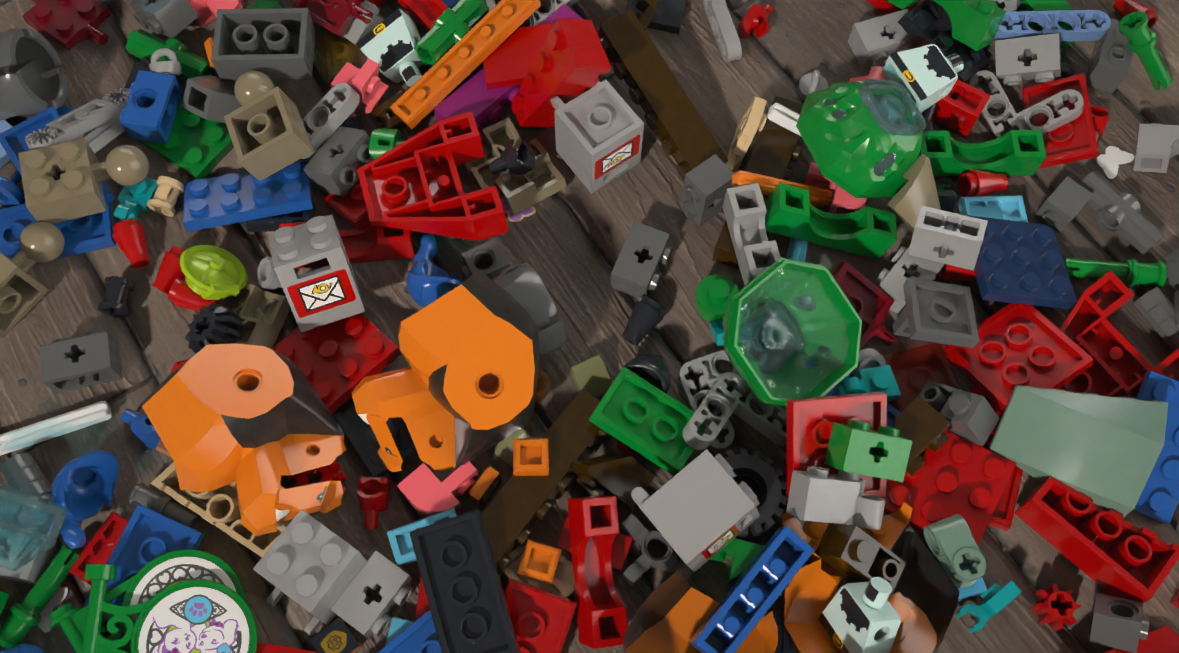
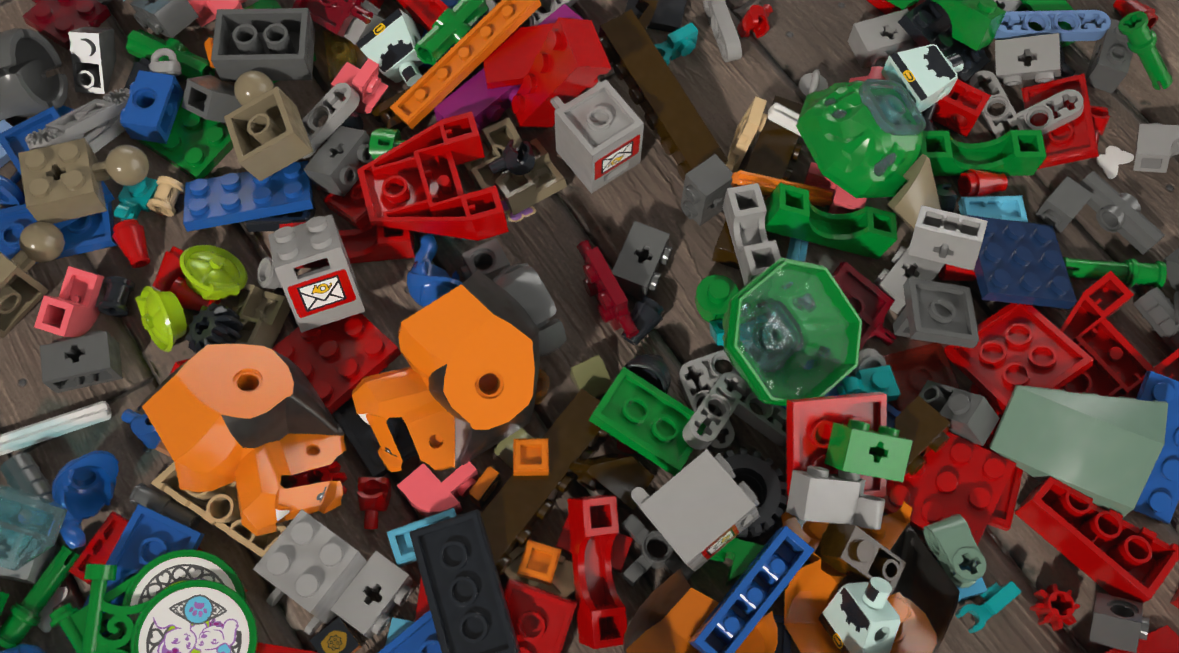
none -> coral brick [34,266,104,337]
none -> dark grey slope [68,27,116,94]
none -> lime piece [135,286,187,352]
none -> dark red plate [577,240,639,339]
none -> teal plate [654,22,698,65]

